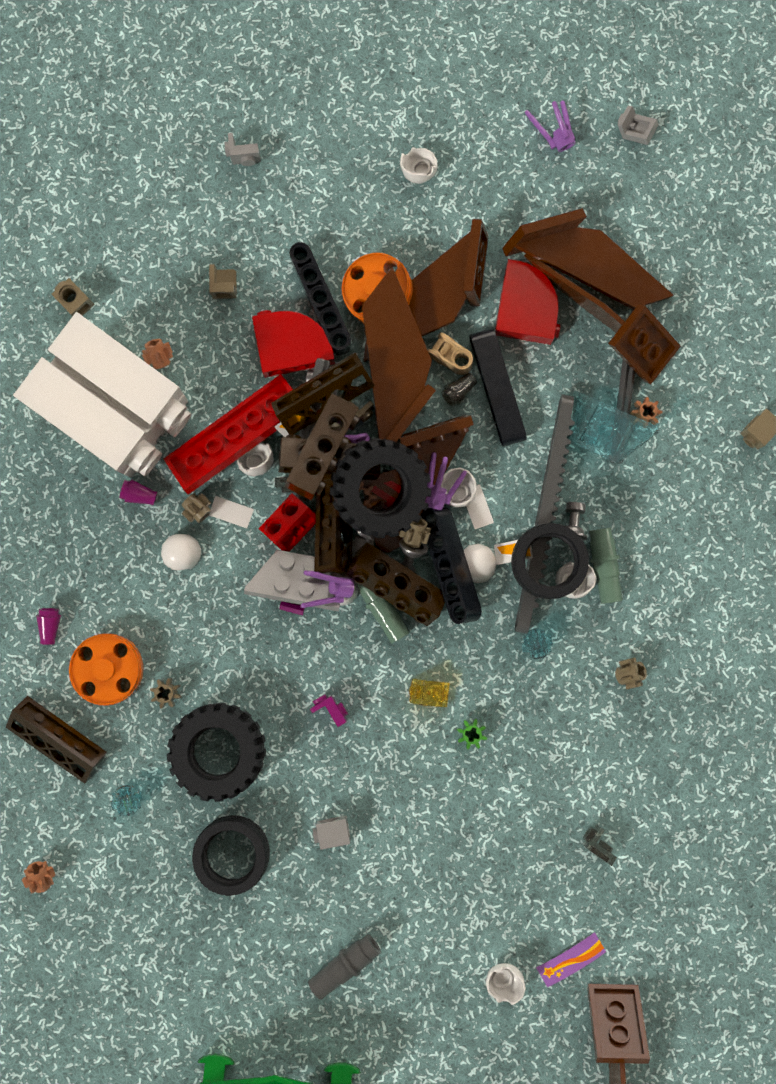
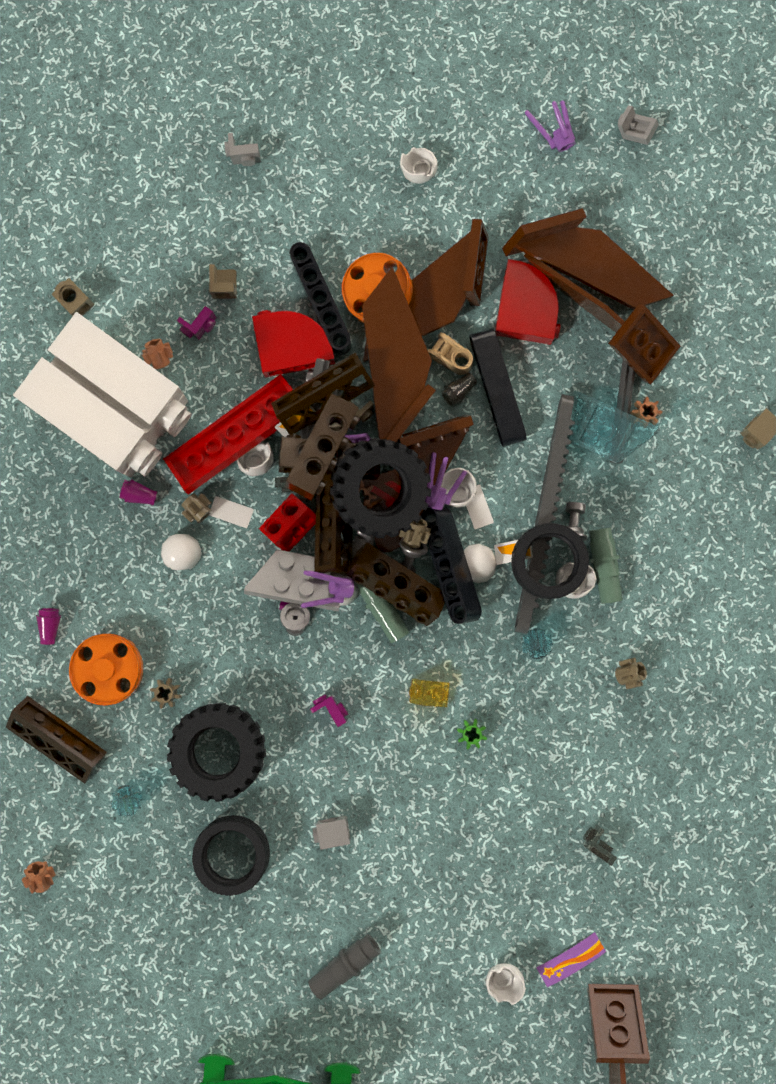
none -> magenta bracket [176,306,216,340]
none -> flat silver piece [280,603,310,636]

